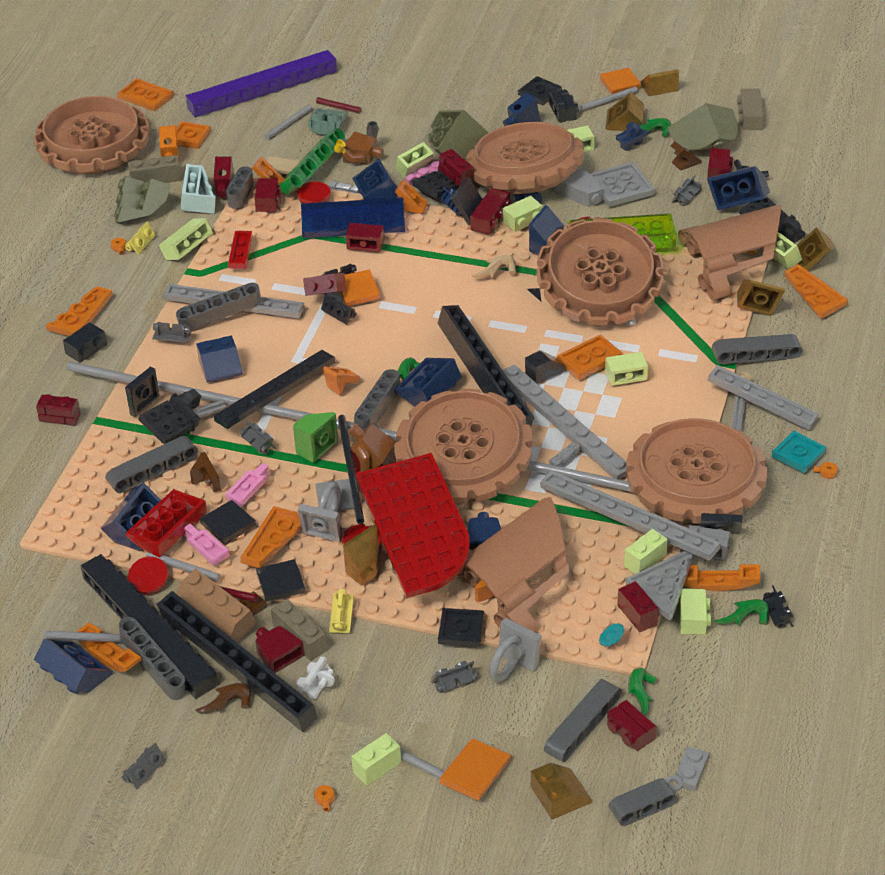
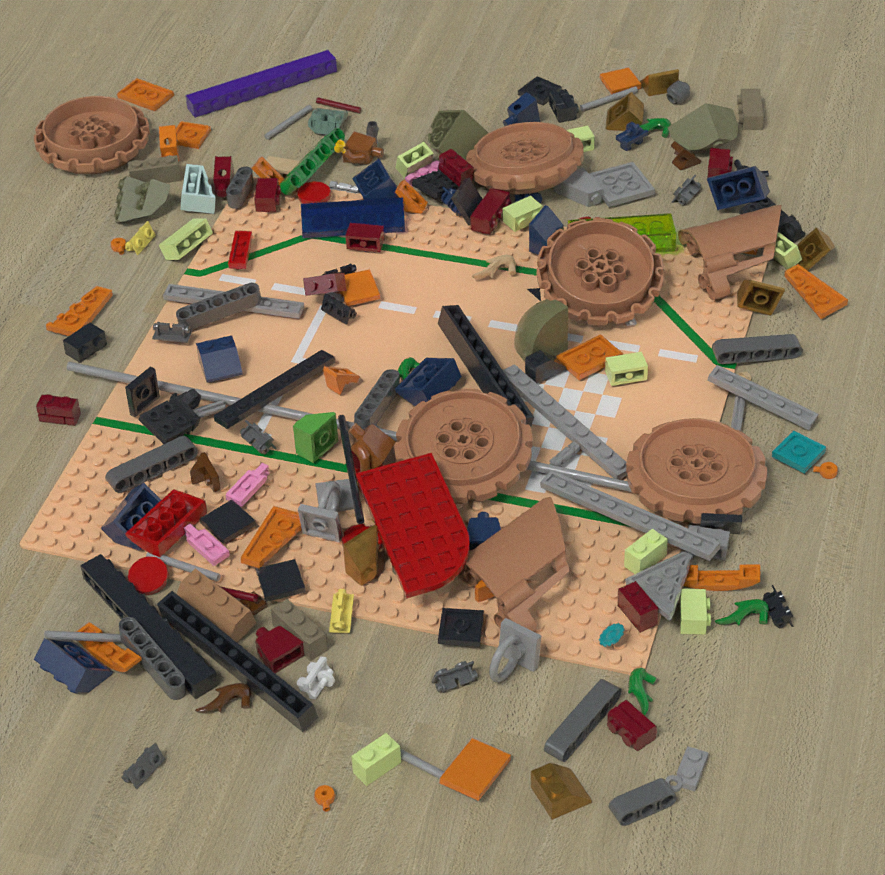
none -> olive brick [514,299,568,361]
none -> dark grey head [666,81,690,105]

